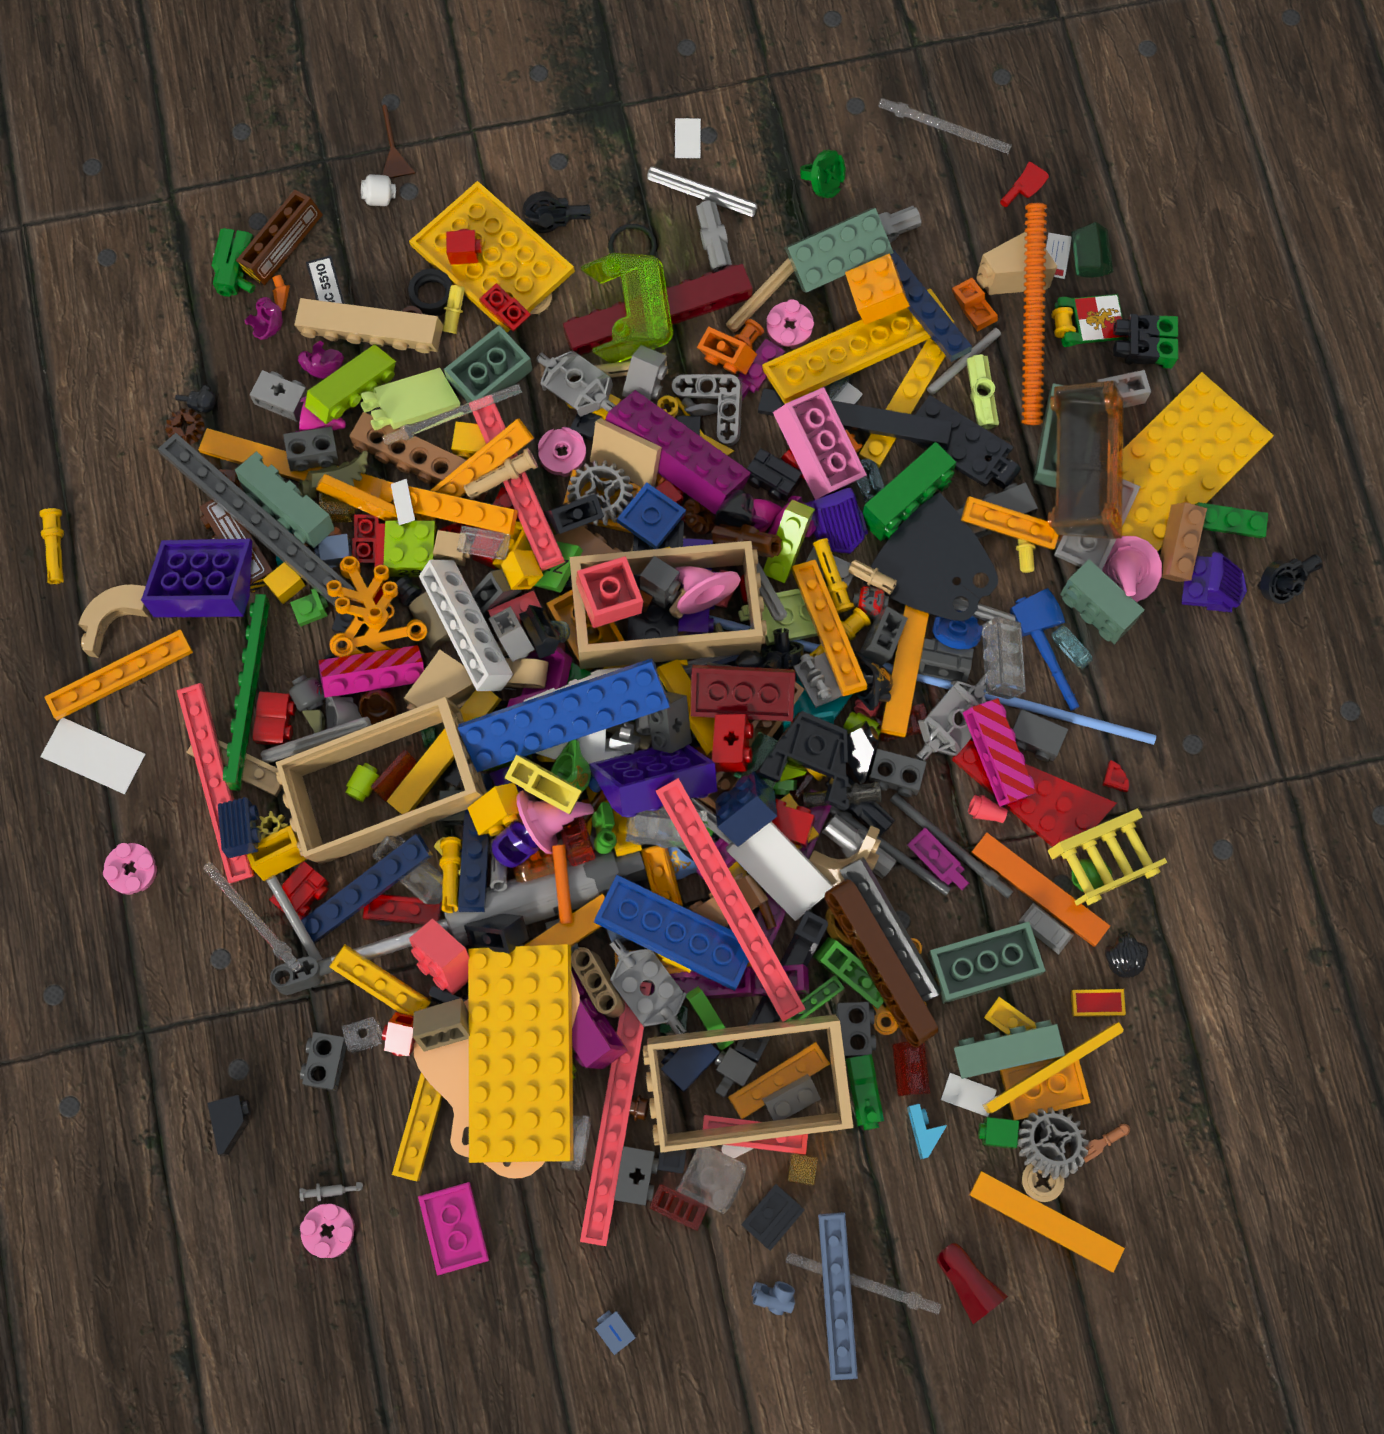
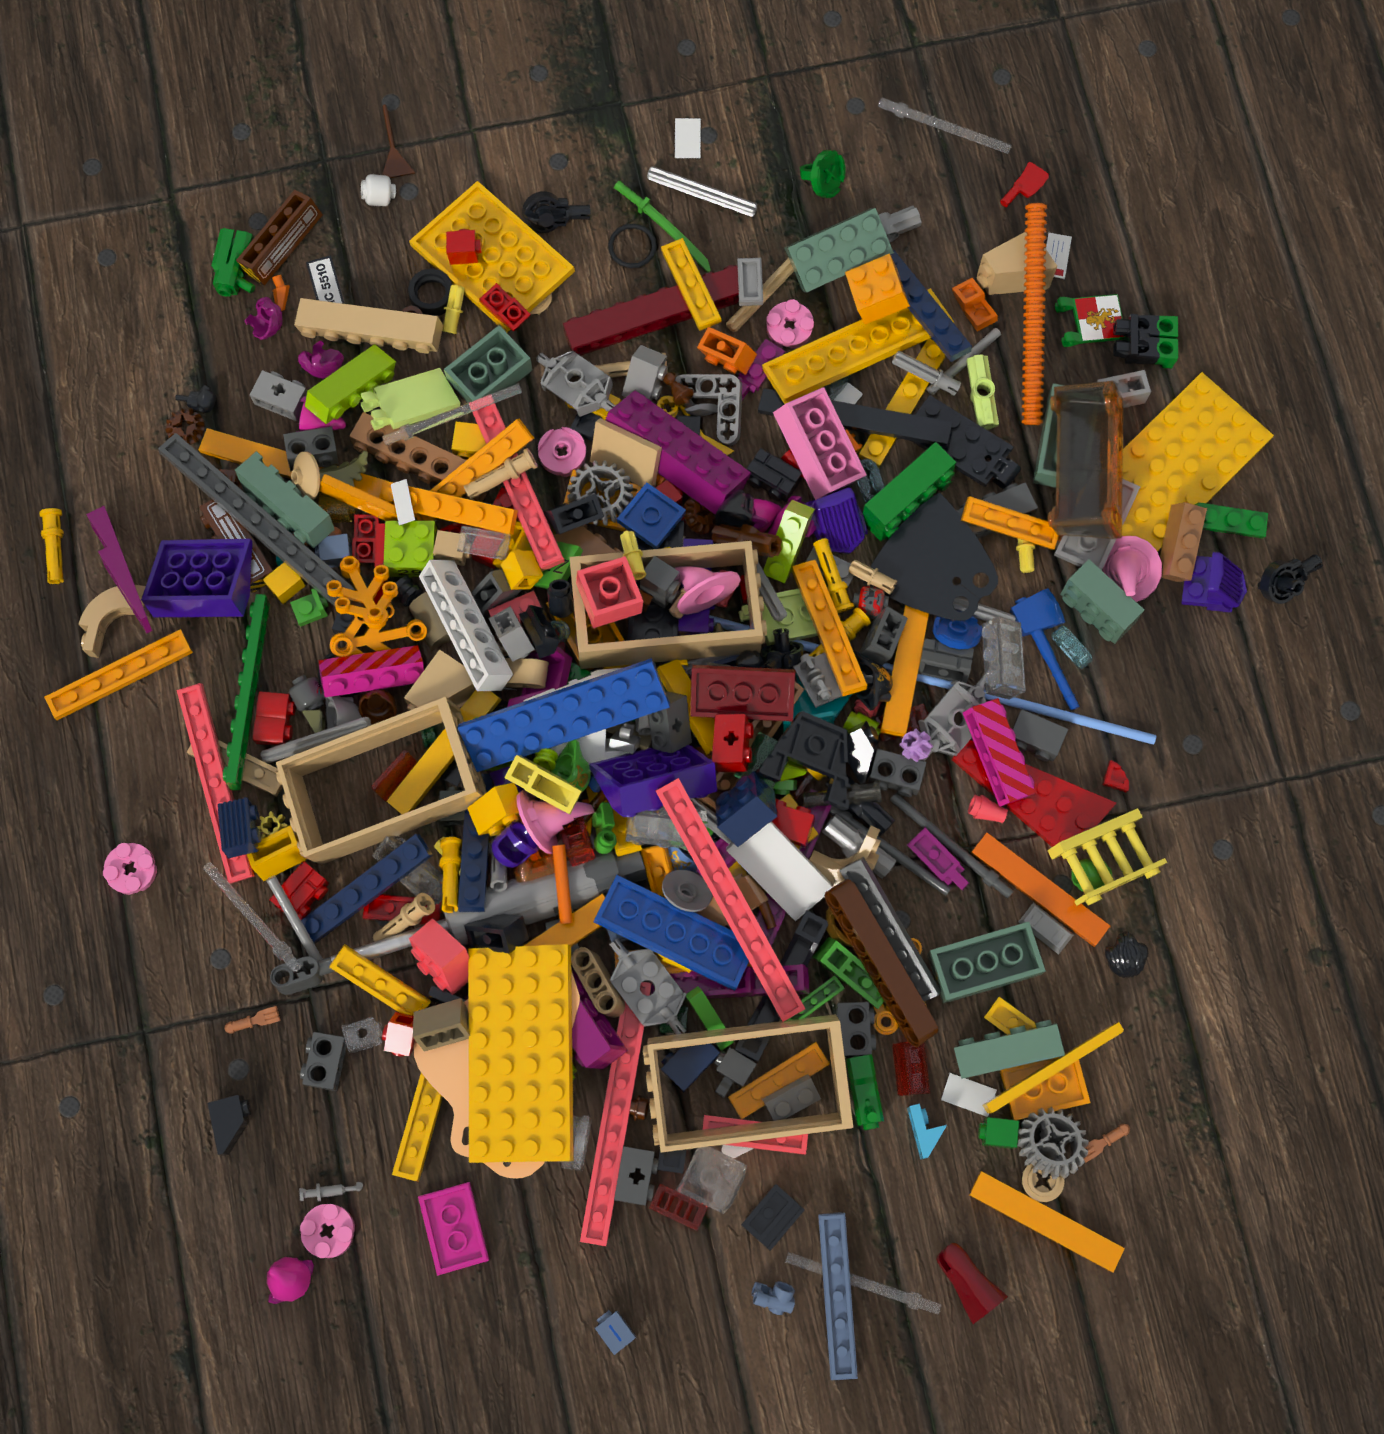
white sticker [40,718,145,794] -> none
lime brick [345,763,380,802] -> none
clear neon green windscreen [581,253,673,363] -> none
light grey piece [696,200,732,273] -> none
orange bush [733,319,764,349] -> none
clear yellow brick [786,1154,818,1186] -> none
yellow bush [1051,307,1076,338] -> none
clear green brick [1071,222,1113,278] -> none
red tile [1071,989,1126,1017] -> none
none -> magenta slope [86,506,152,633]
none -> nougat piece [225,1006,281,1034]
none -> dark pink hat [267,1257,314,1304]
none -> tan dish [291,452,320,500]
none -> tan pin [373,893,435,942]
none -> lime bush [533,748,558,770]
none -> black brick [547,579,574,618]
none -> bright green sword [614,181,711,273]
none -> light yellow axle [620,530,646,580]
none -> yellow tile [661,238,721,331]
none -> light grey dish [662,870,712,912]
none -> reddish brown piece [663,372,694,406]
none -> light grey tile [737,258,763,306]
none -> light grey axle [892,351,961,396]
none -> lavender gear [900,729,933,762]

